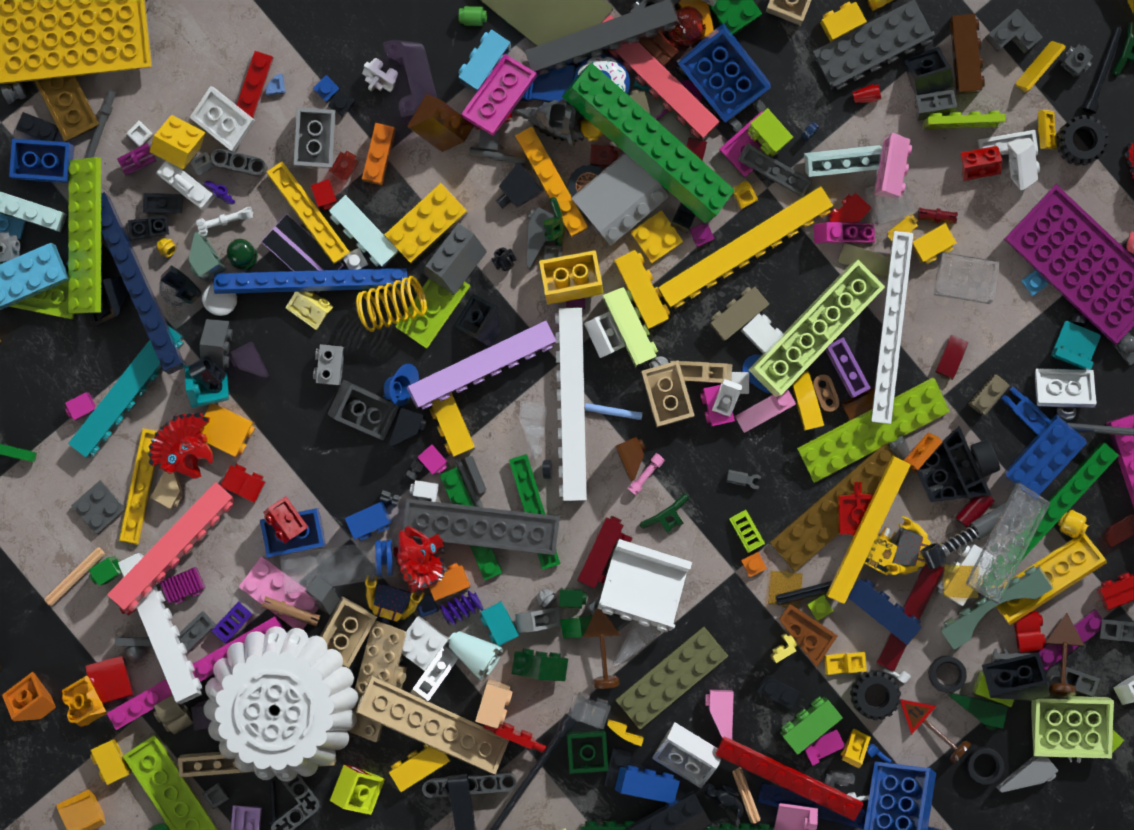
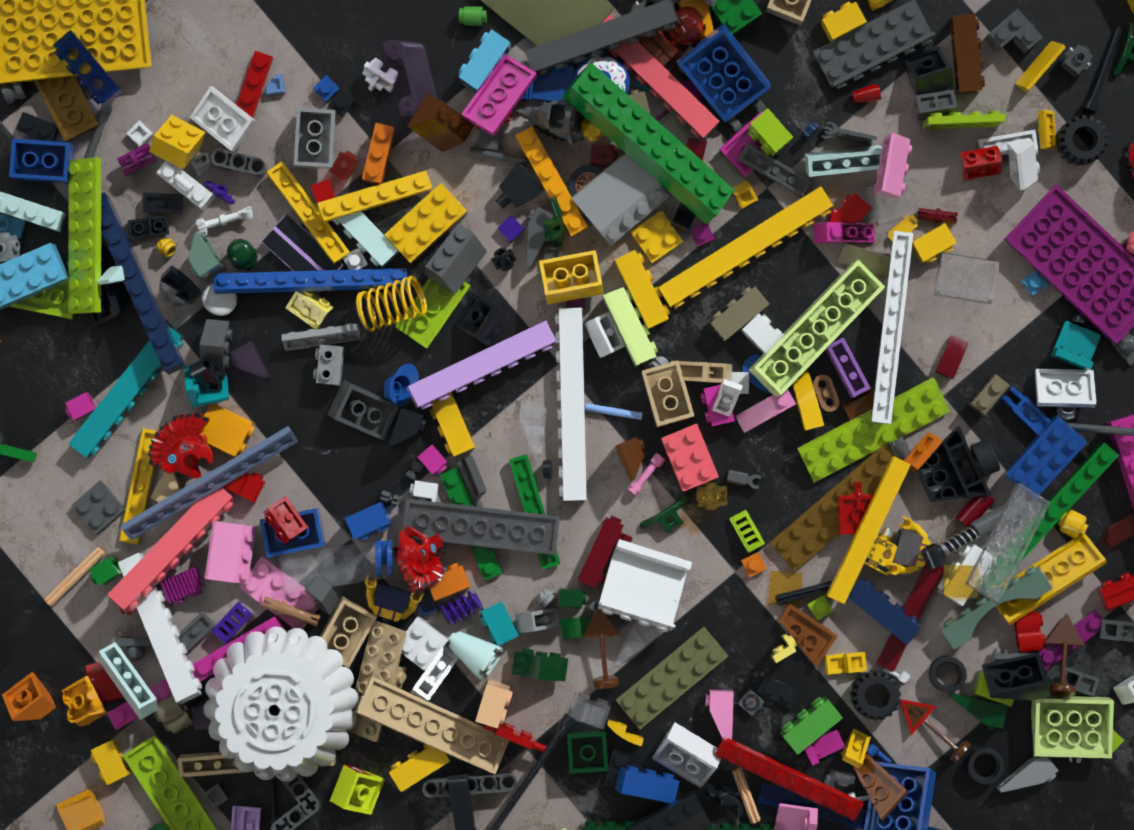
none -> clear blue brick [53,30,123,107]
none -> light aqua slope [97,266,125,285]
none -> light aqua brick [99,642,157,720]
none -> sand blue plate [120,426,298,541]
none -> bright pink slope [205,521,256,584]
none -> light grey plate [282,324,361,351]
none -> yellow plate [317,171,432,223]
none -> dark purple tile [497,215,524,243]
none -> coral brick [660,424,719,492]
none -> clear yellow brick [696,482,727,510]
none -> dark grey tile [737,689,765,716]
none -> dark grey flag [821,122,877,145]
none -> dark orange wing [853,753,908,821]

